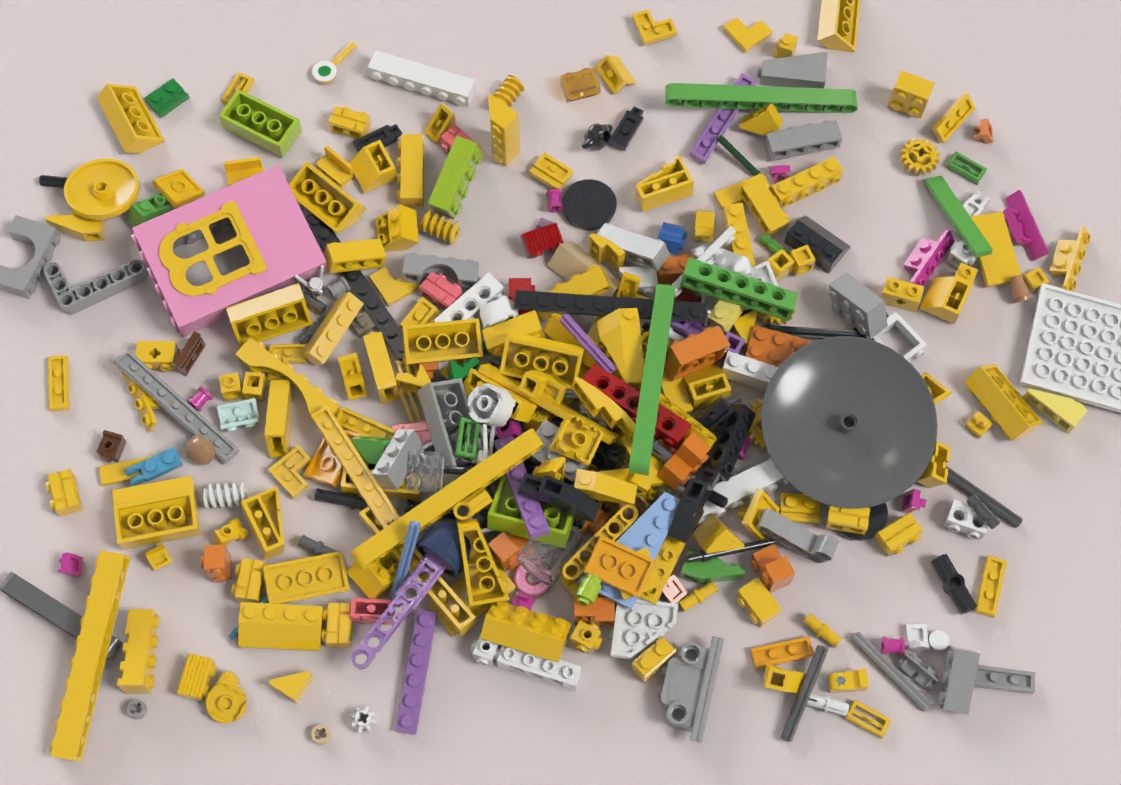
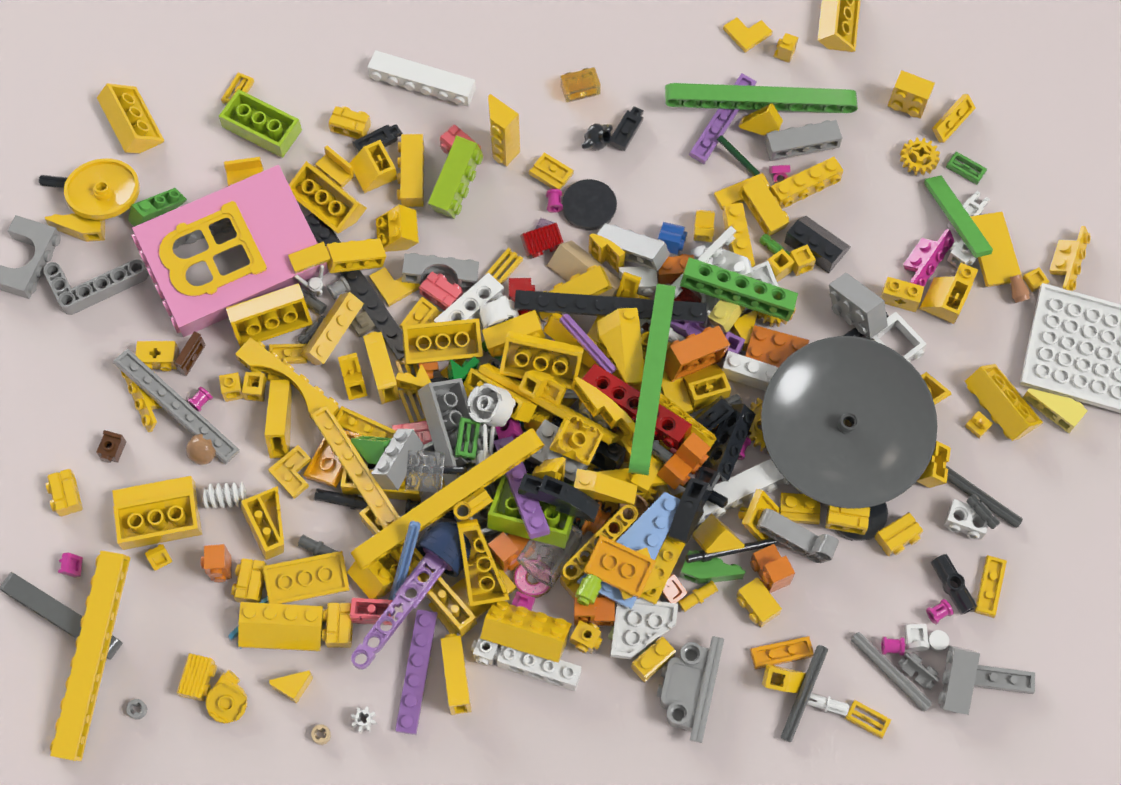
yellow tile [48,355,70,412] -> none
yellow tile [99,455,155,487] -> none
yellow wedge [117,609,160,694] -> none
dark azure hinge [125,447,183,486] -> none
green plate [144,78,190,118] -> none
yellow tile [153,169,205,208] -> none
yellow plate [213,517,248,547] -> none
light aqua bracket [217,398,260,432] -> none
piece [312,41,357,84] -> none
yellow piece [419,210,460,245] -> none
yellow slope [424,103,456,143] -> none
yellow piece [493,75,525,107] -> none
yellow panel [596,55,636,94] -> none
yellow plate [632,9,677,46] -> none
yellow wedge [635,155,694,212] -> none
light grey slope [757,52,828,88] -> none
black axle [763,325,858,340] -> none
yellow pin [802,613,842,648] -> none
yellow leg [827,668,869,693] -> none
dark pink tile [901,489,927,513] -> none
orange tile [973,118,993,144] -> none
dark pink bracket [1003,190,1049,261] -> none
none -> yellow tile [288,242,331,274]
none -> yellow slope [440,634,472,715]
none -> yellow tile [486,248,523,285]
none -> dark pink bush [926,599,953,624]

